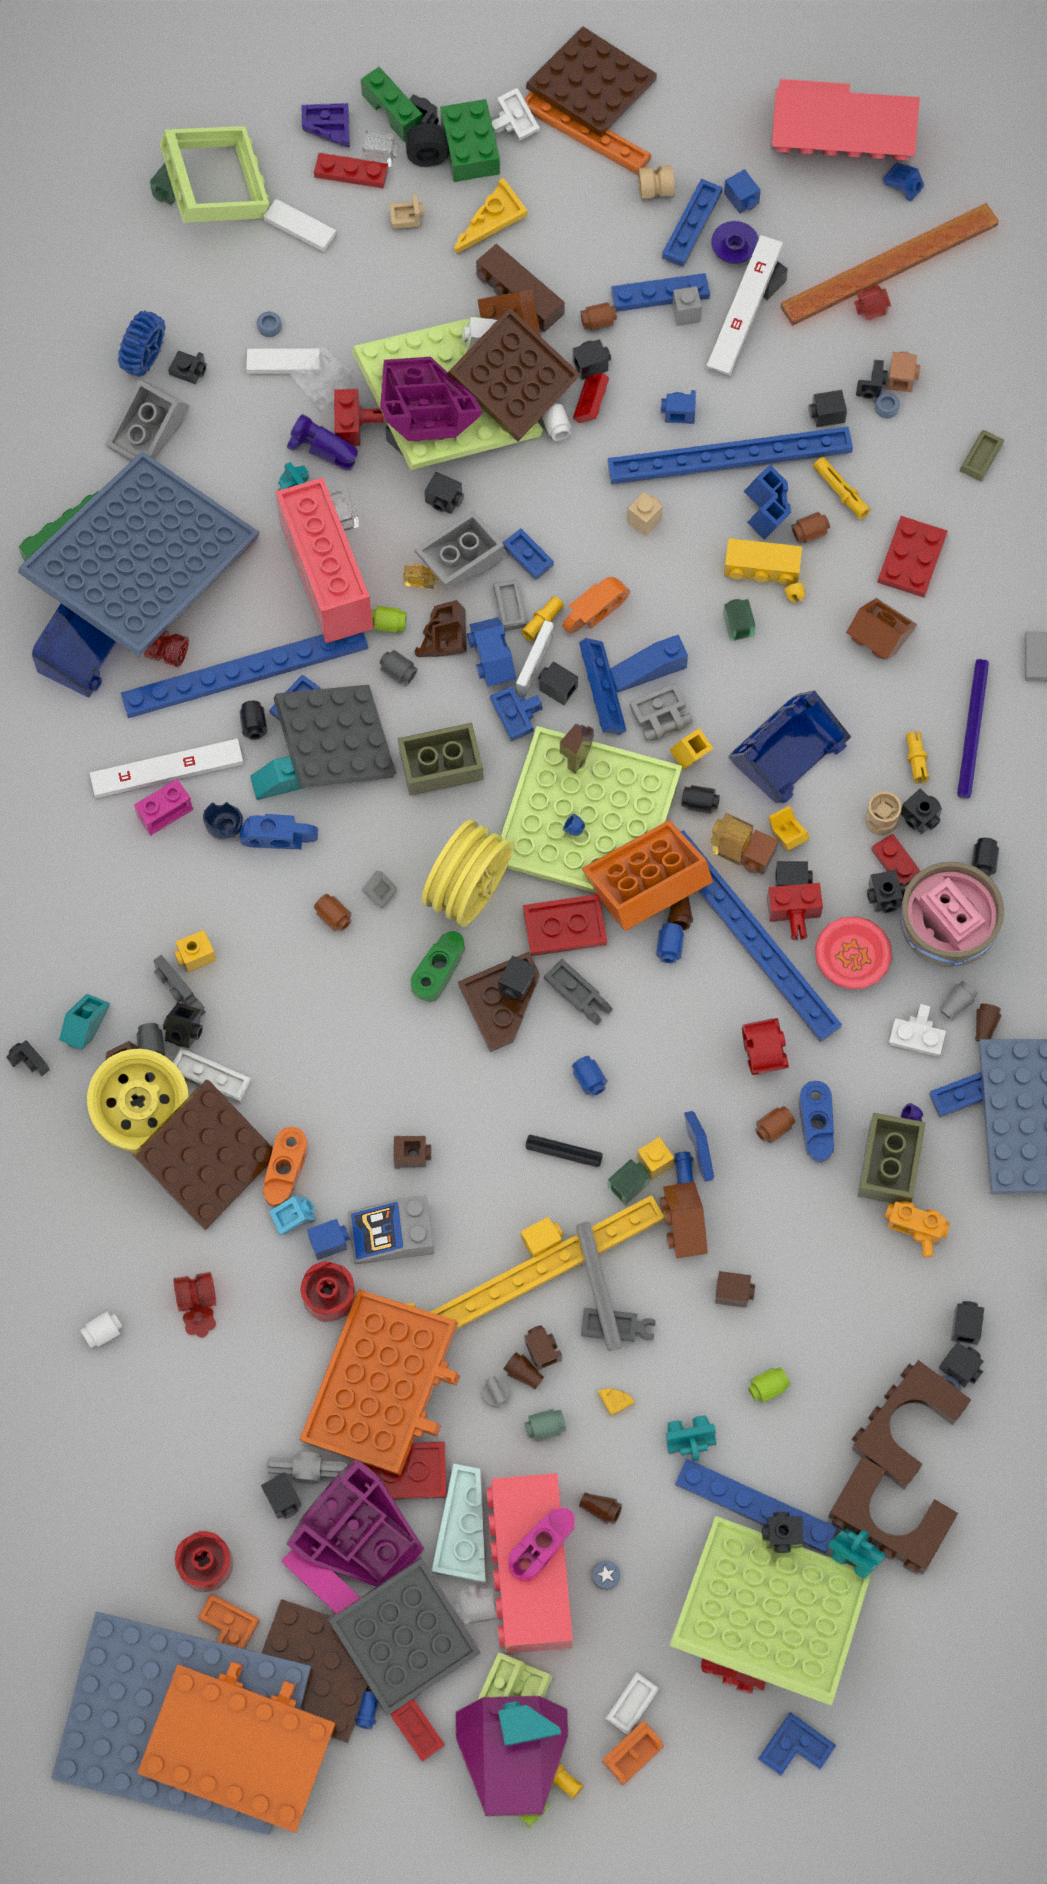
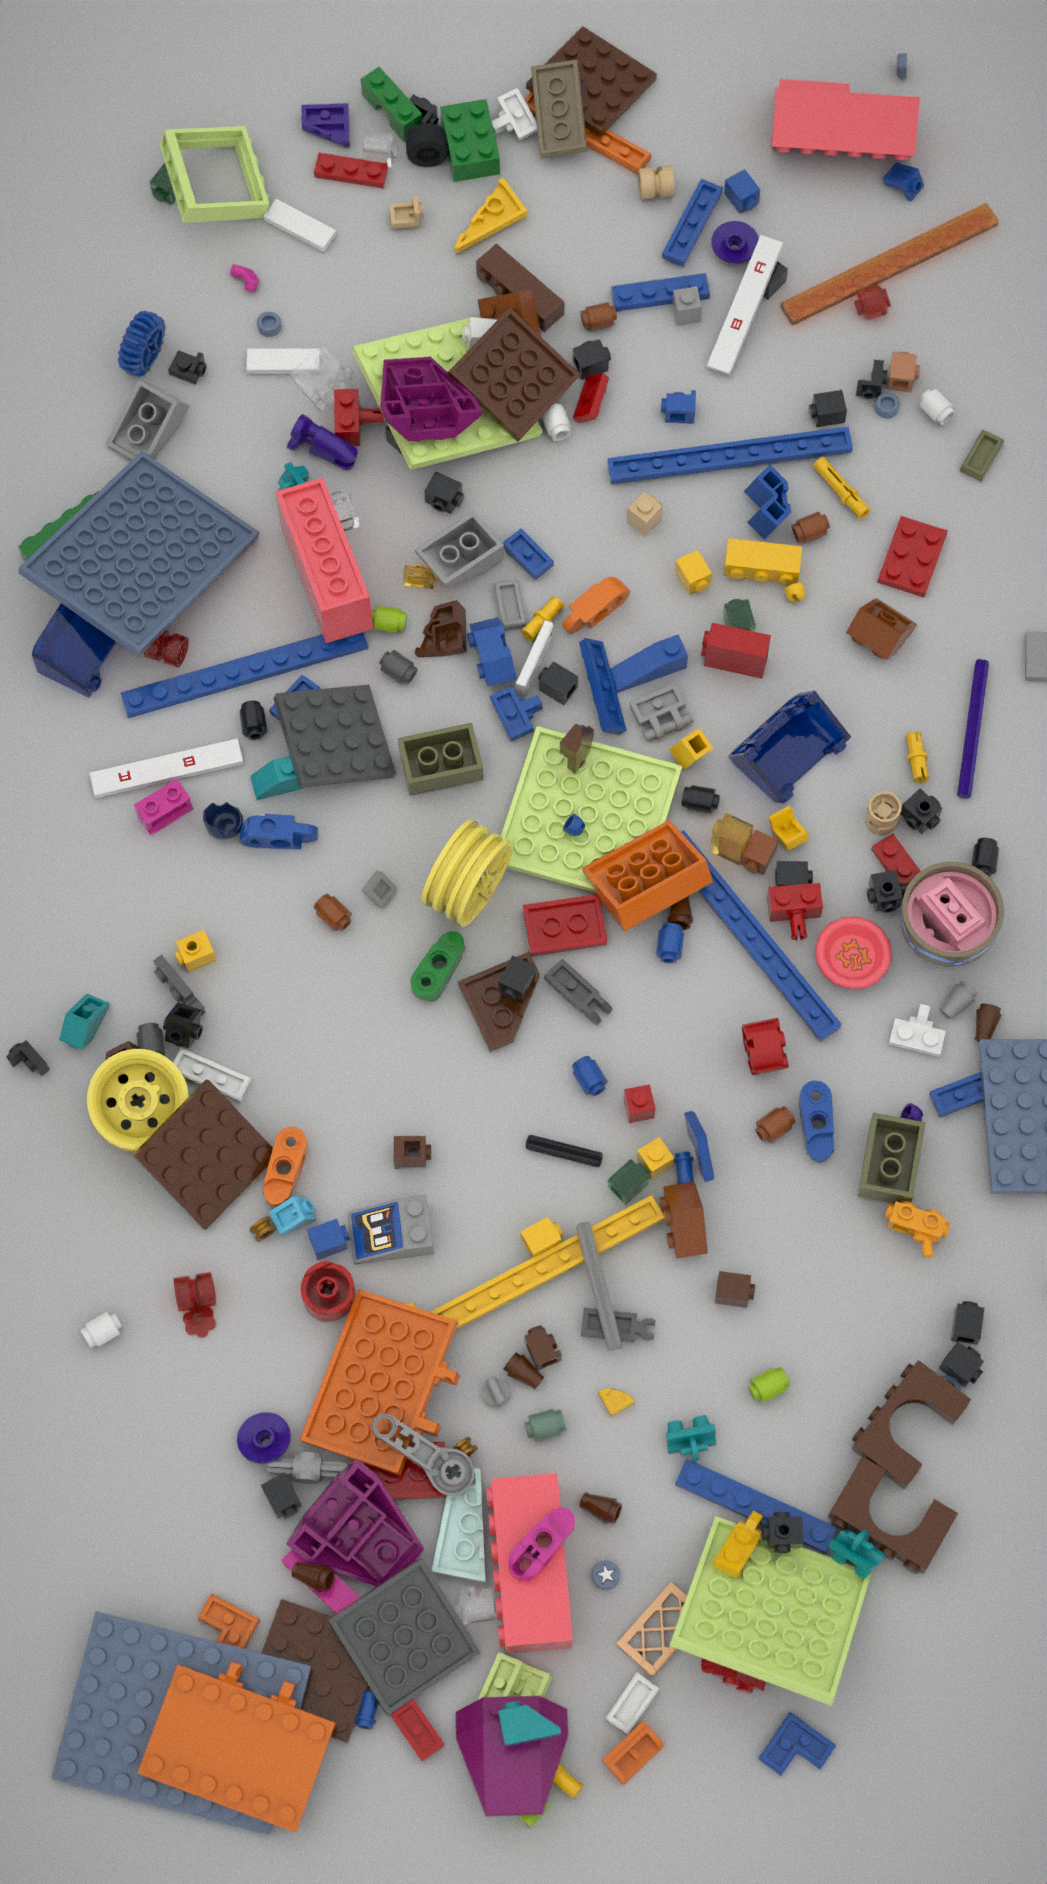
red brick [175,1531,233,1592] -> none
none -> dark pink arm [230,264,259,292]
none -> dark purple dish [237,1412,291,1464]
none -> pearl gold bush [249,1217,276,1242]
none -> reddish brown cone [292,1562,335,1592]
none -> light grey beam [371,1414,474,1495]
none -> pearl gold bush [452,1437,478,1457]
none -> dark tan tile [531,59,588,159]
none -> light nougat window [616,1582,687,1677]
none -> red brick [623,1084,656,1123]
none -> yellow brick [675,550,712,594]
none -> red brick [701,623,771,679]
none -> yellow hinge [712,1511,763,1579]
none -> sand blue tile [897,53,907,78]
none -> white brick [919,389,955,425]

